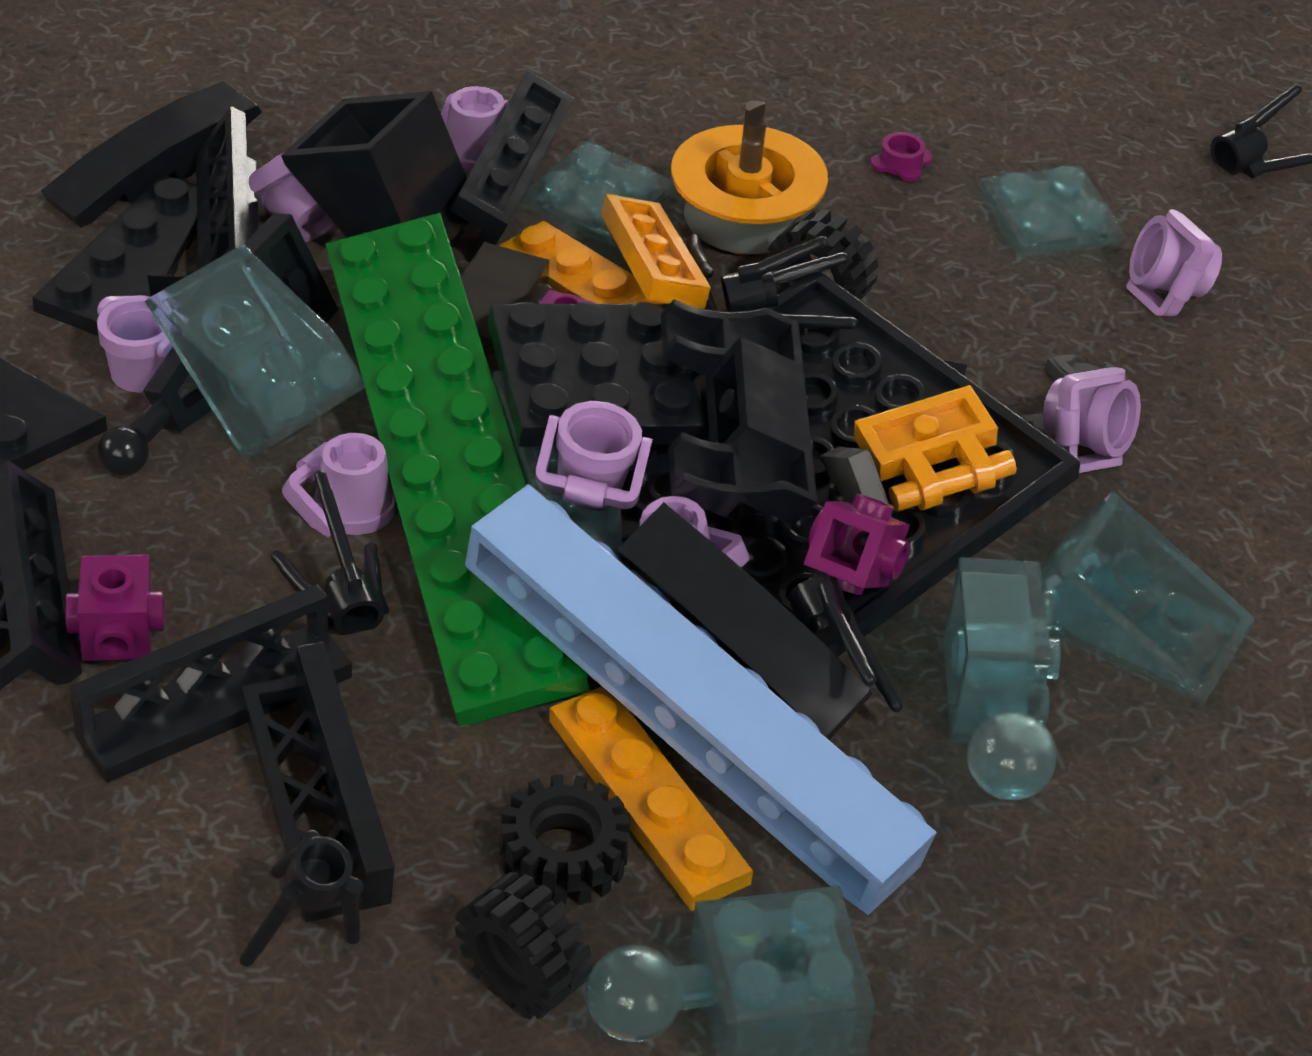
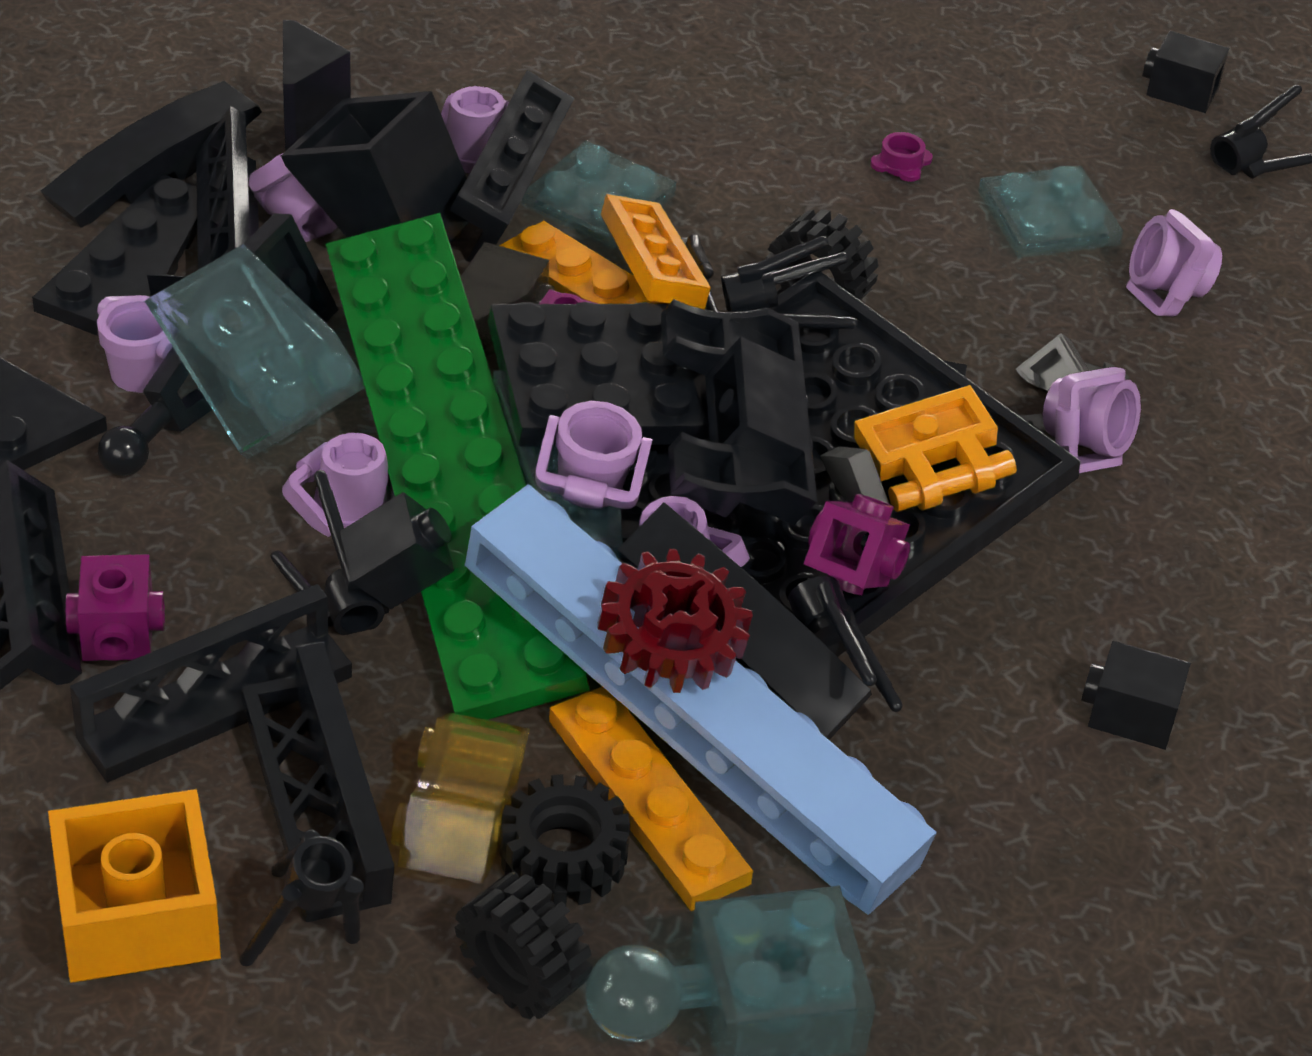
light orange piece [671,101,828,255] -> none
clear light blue brick [942,557,1061,801] -> none
clear light blue slope [1017,491,1256,704] -> none
none -> light orange brick [48,789,221,983]
none -> black slope [283,20,351,151]
none -> black brick [340,492,454,609]
none -> clear yellow brick [391,713,530,883]
none -> dark red gear [597,549,753,693]
none -> dark grey tile [1015,333,1089,393]
none -> black brick [1081,640,1191,750]
none -> black brick [1143,31,1229,114]

